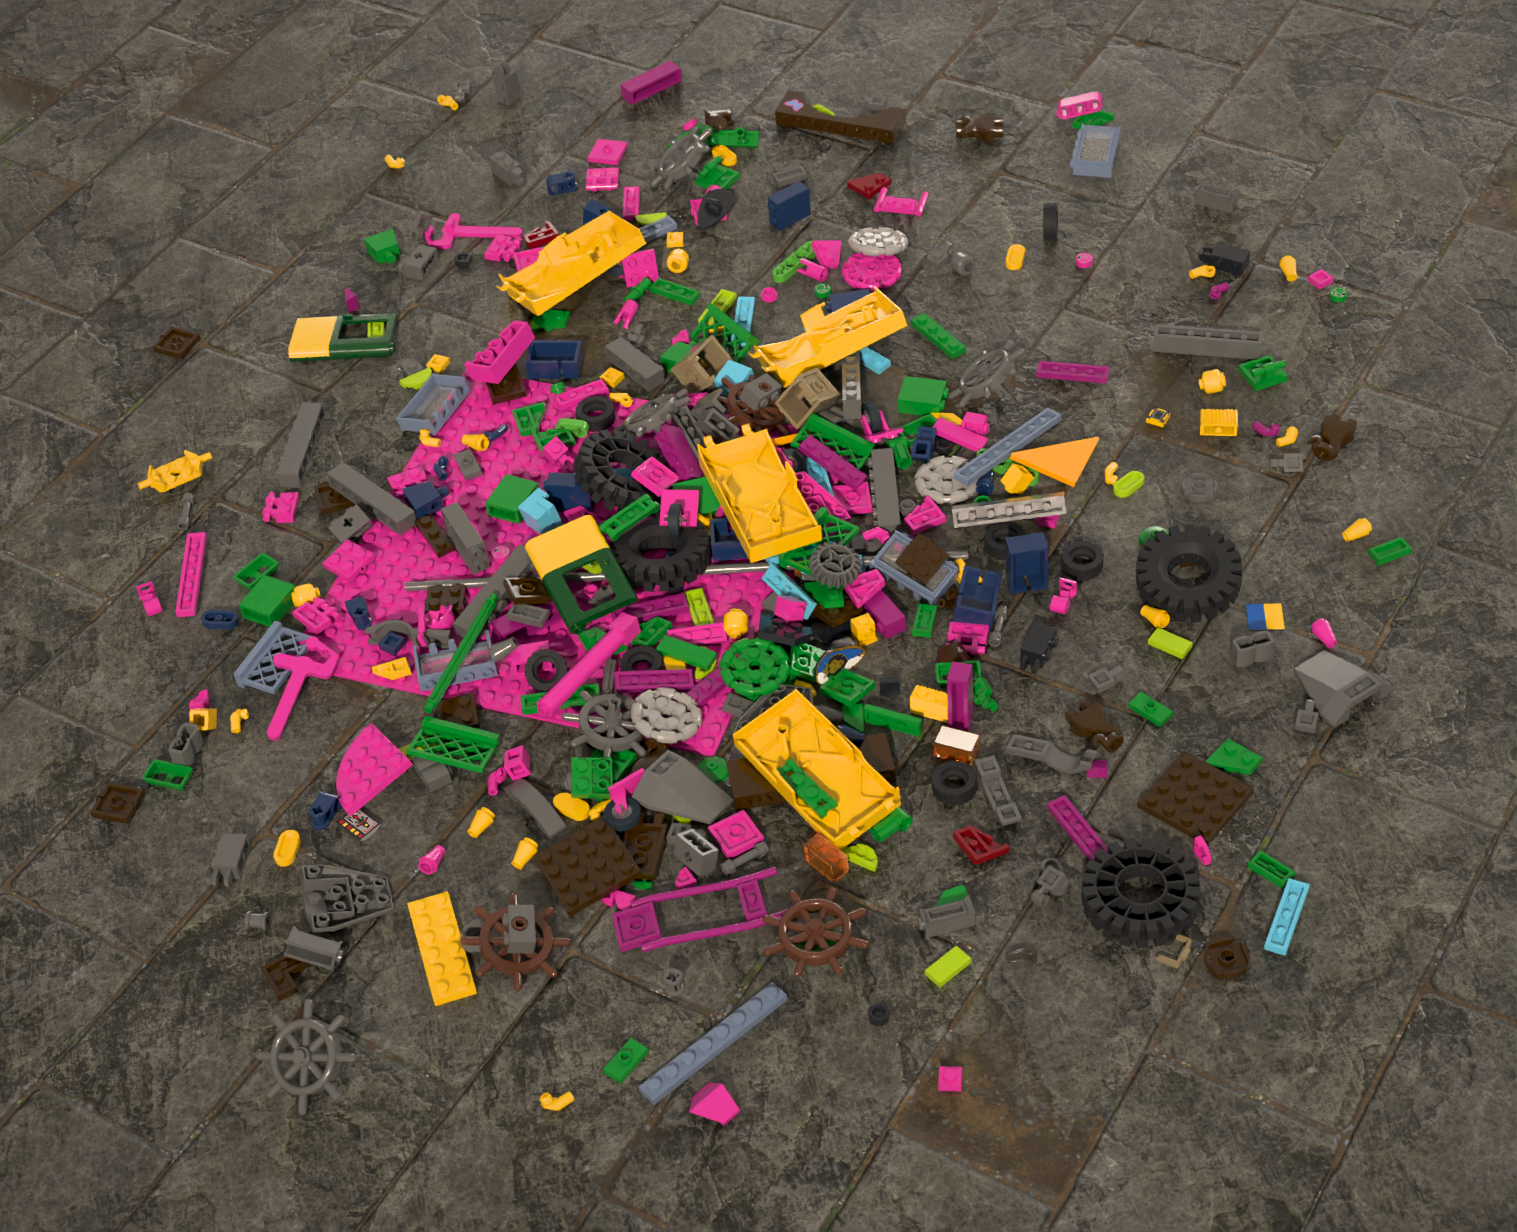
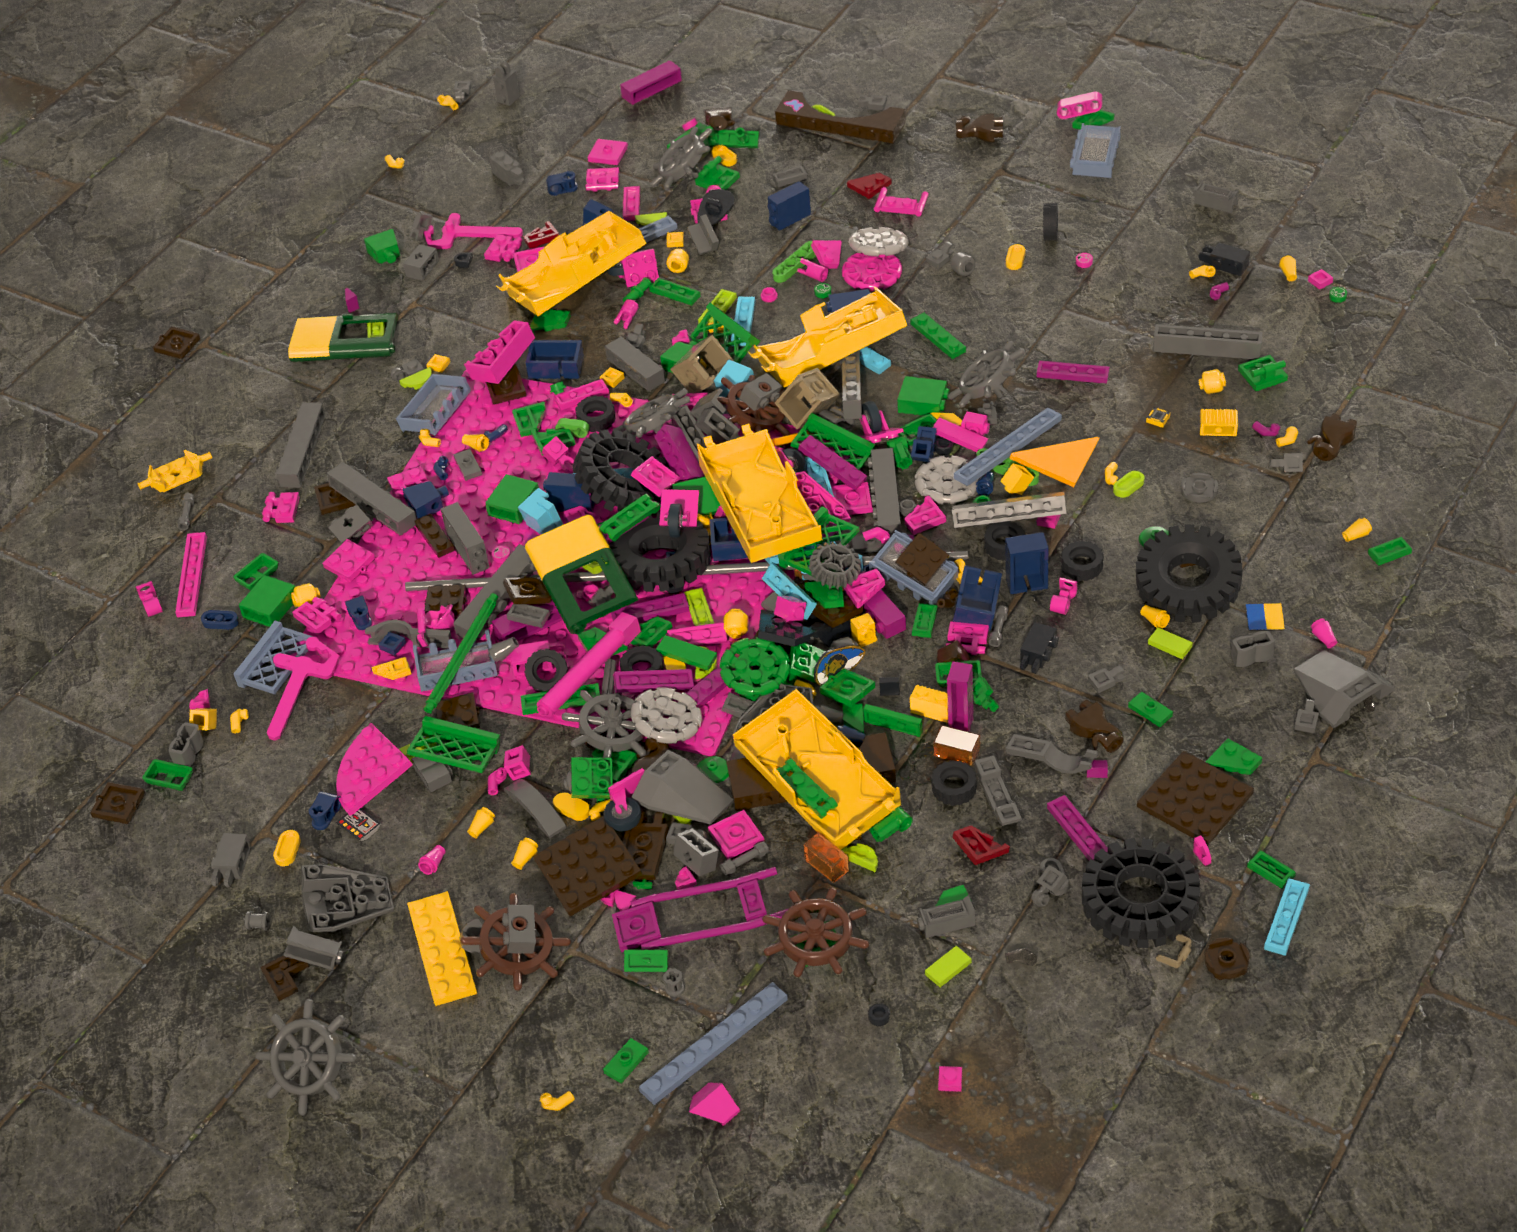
none -> green plate [624,950,668,972]
none -> dark grey panel [687,214,719,255]

